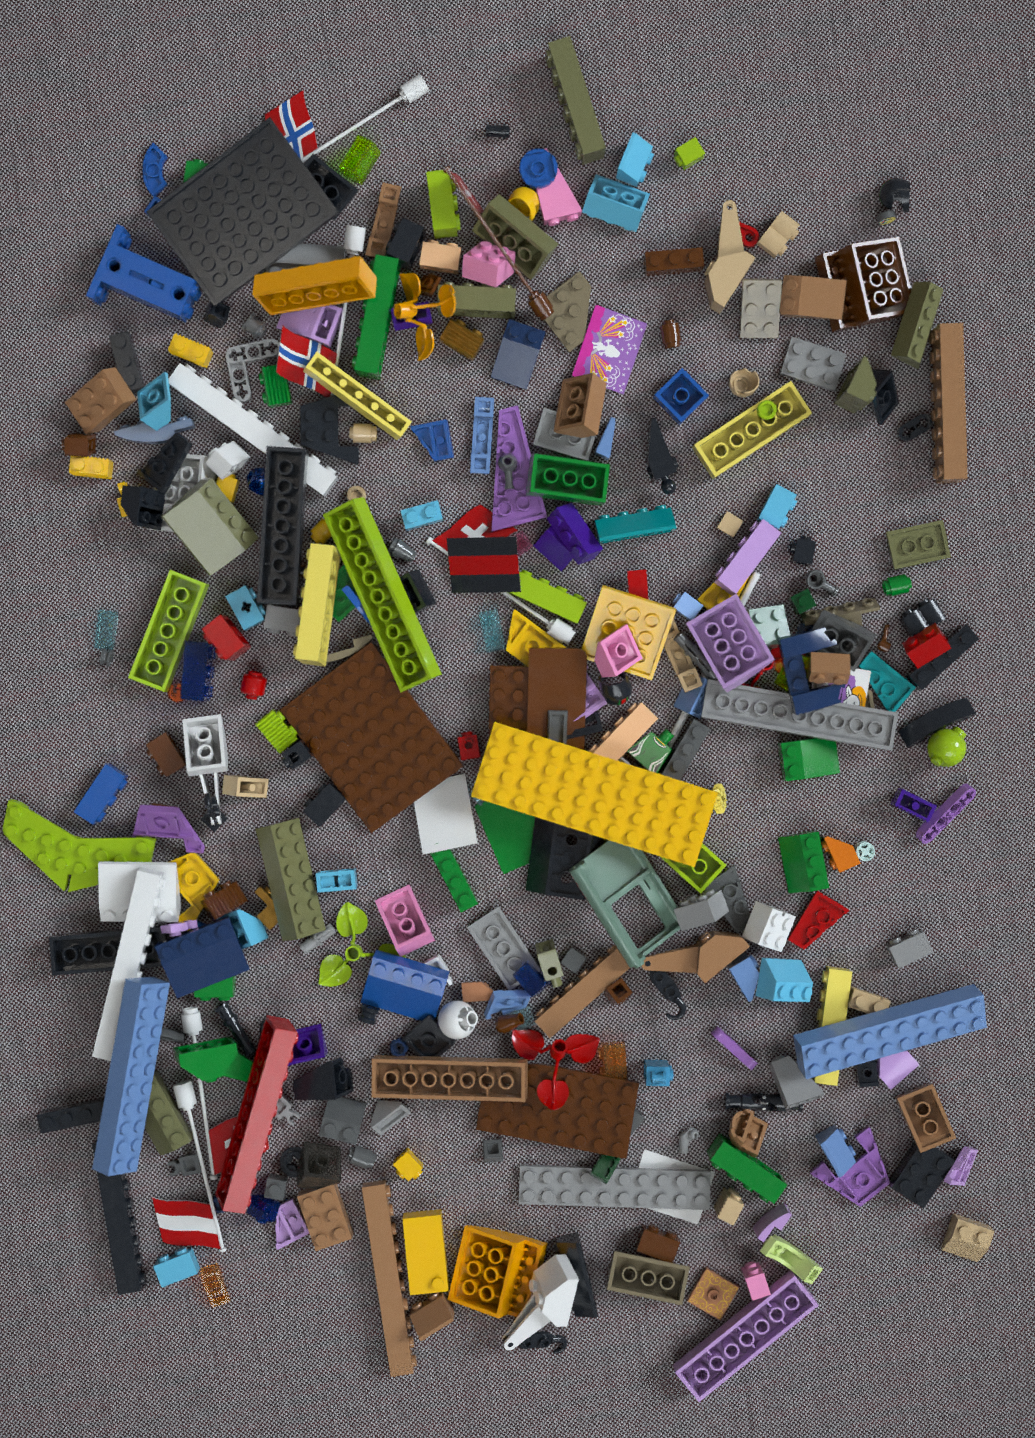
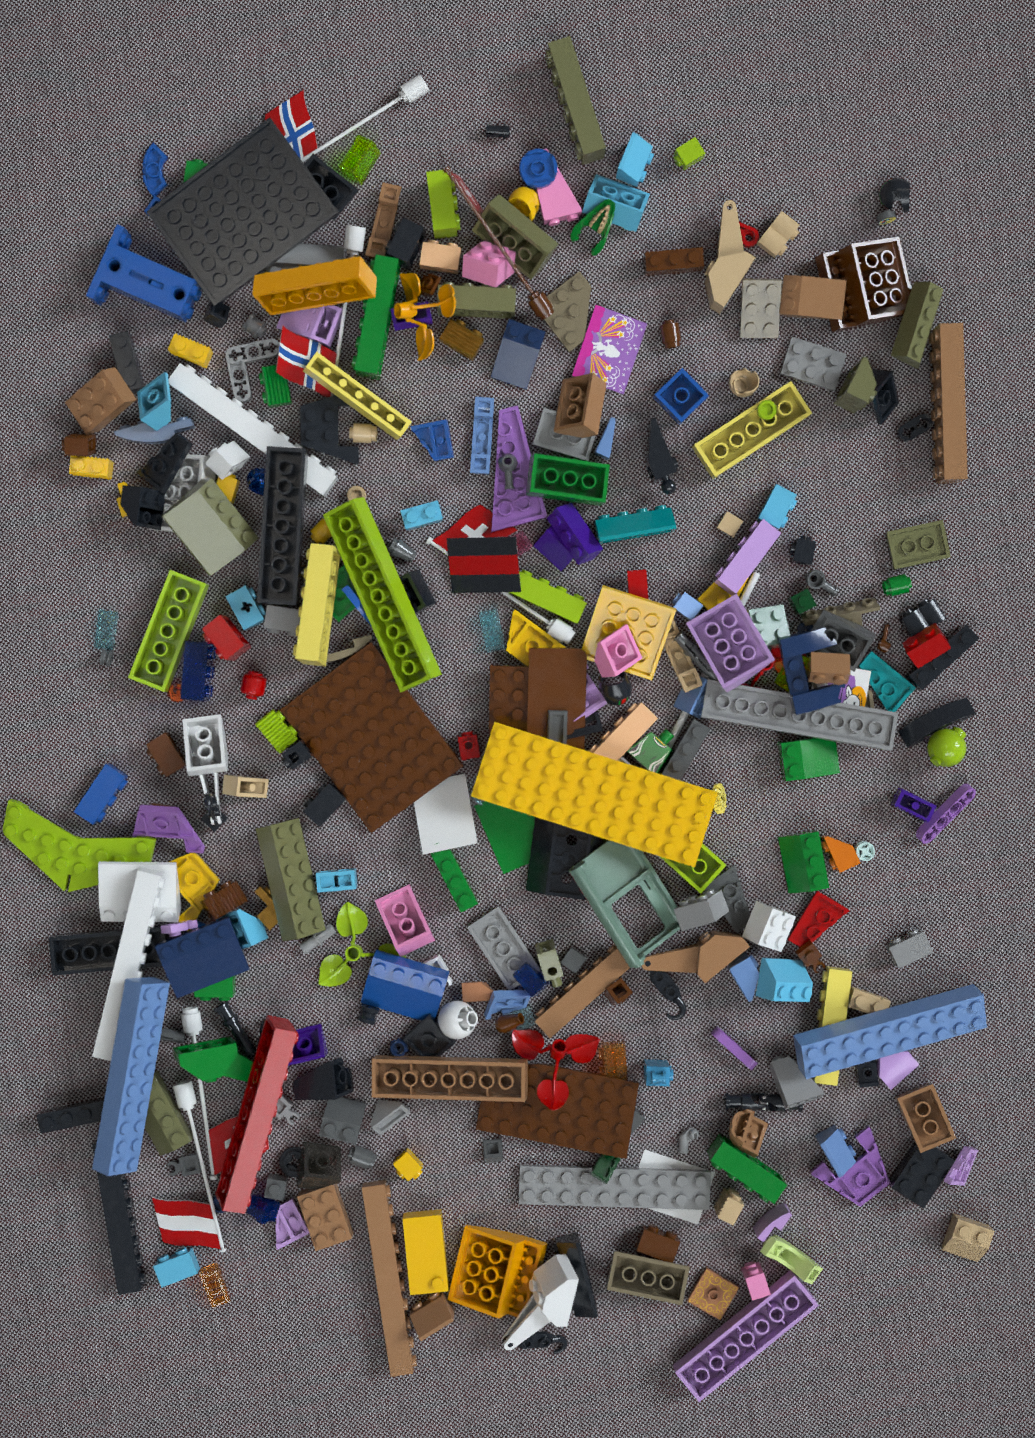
none -> green animal [570,199,615,256]
none -> reddish brown plate [795,940,825,973]

